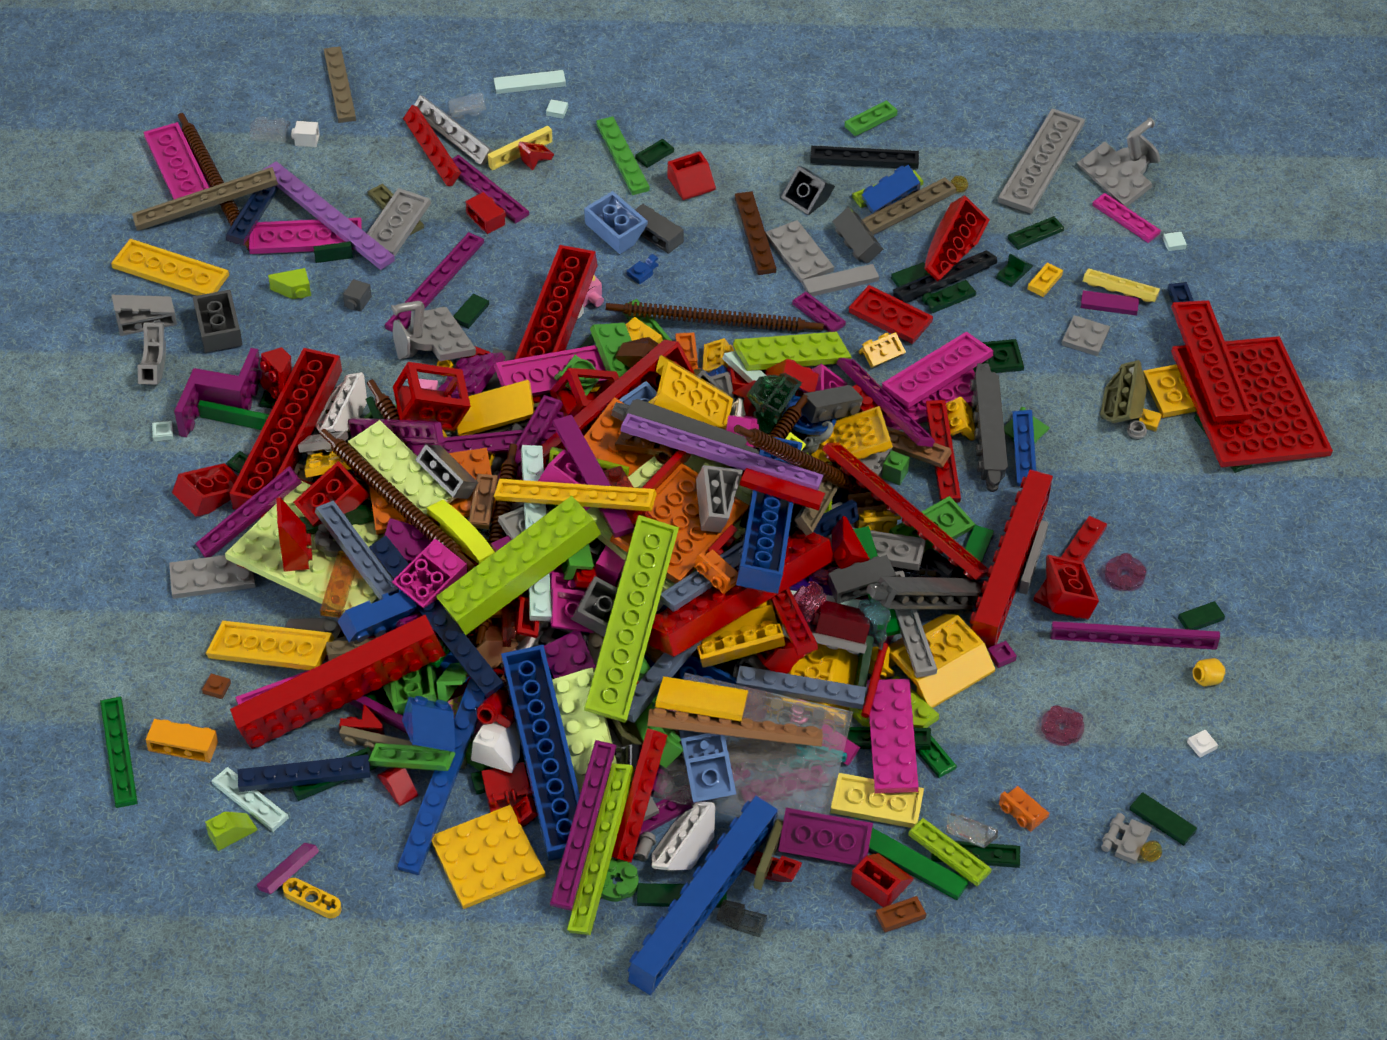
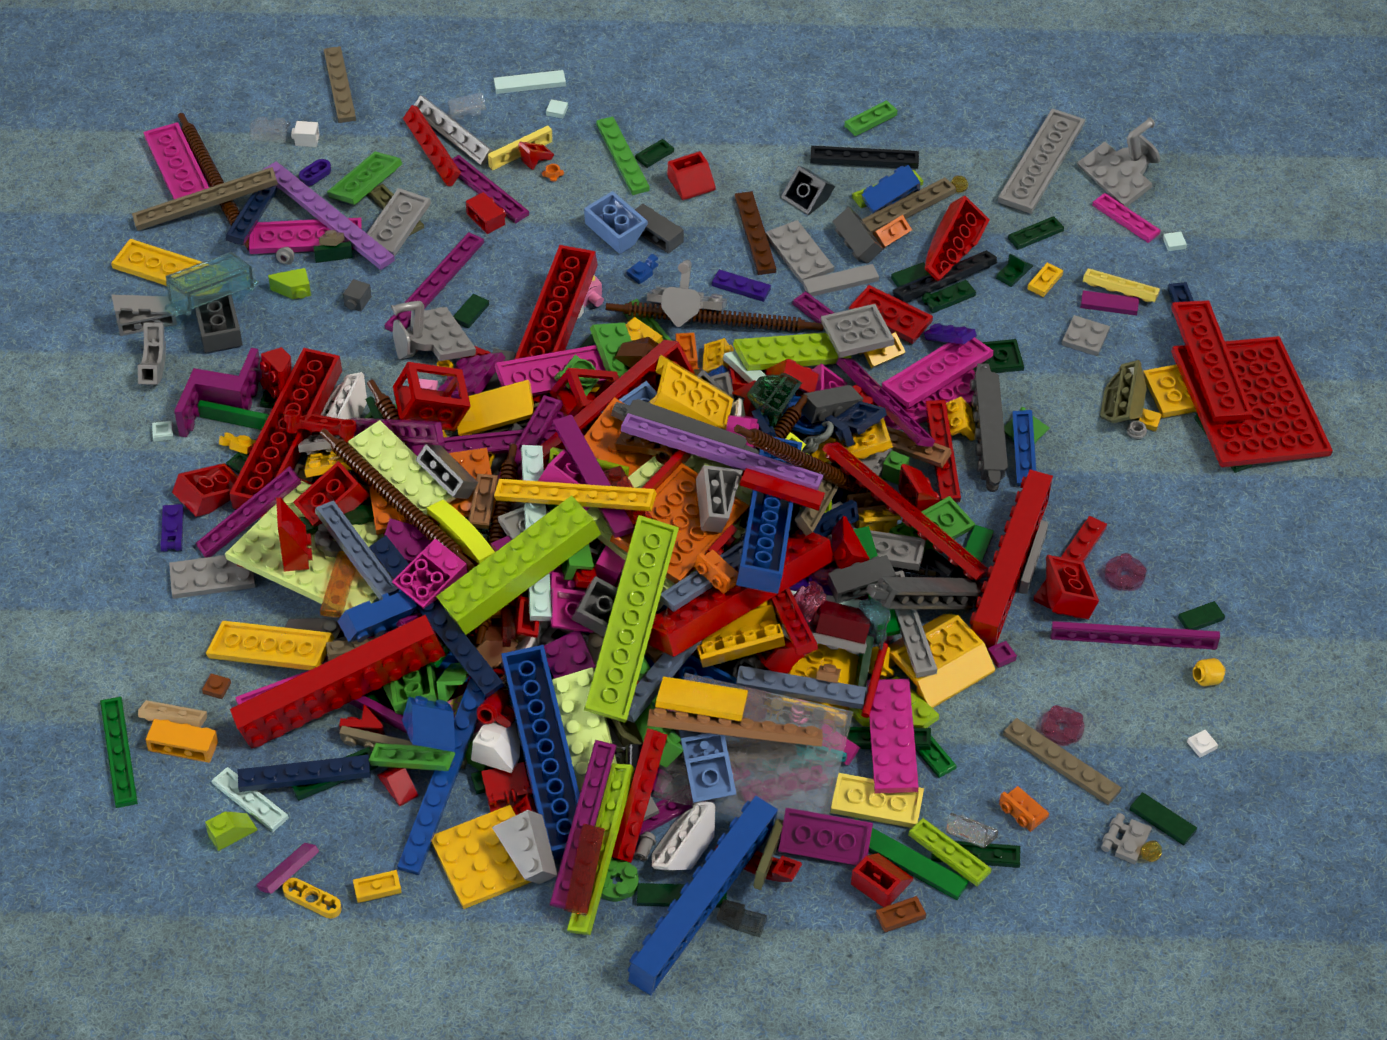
none -> tan plate [138,700,207,727]
none -> dark purple plate [161,504,184,552]
none -> clear light blue container [165,252,258,317]
none -> yellow plate [219,432,256,455]
none -> light grey plate [276,247,294,265]
none -> red plate [284,409,356,443]
none -> dark purple plate [299,159,331,186]
none -> dark tan plate [319,230,345,246]
none -> bright green plate [327,151,402,205]
none -> yellow plate [353,870,402,903]
none -> light grey wedge [492,810,558,884]
none -> orange plate [542,164,564,182]
none -> clear red plate [564,823,605,916]
none -> light grey plate [647,259,727,327]
none -> dark purple plate [712,269,771,302]
none -> dark blue plate [751,408,777,437]
none -> medium nougat plate [816,664,841,683]
none -> light grey plate [821,304,894,358]
none -> dark blue plate [825,415,855,447]
none -> dark blue plate [836,401,887,435]
none -> orange plate [872,215,912,248]
none -> red slope [898,464,940,512]
none -> dark purple plate [924,323,977,344]
none -> dark tan plate [1003,718,1122,805]

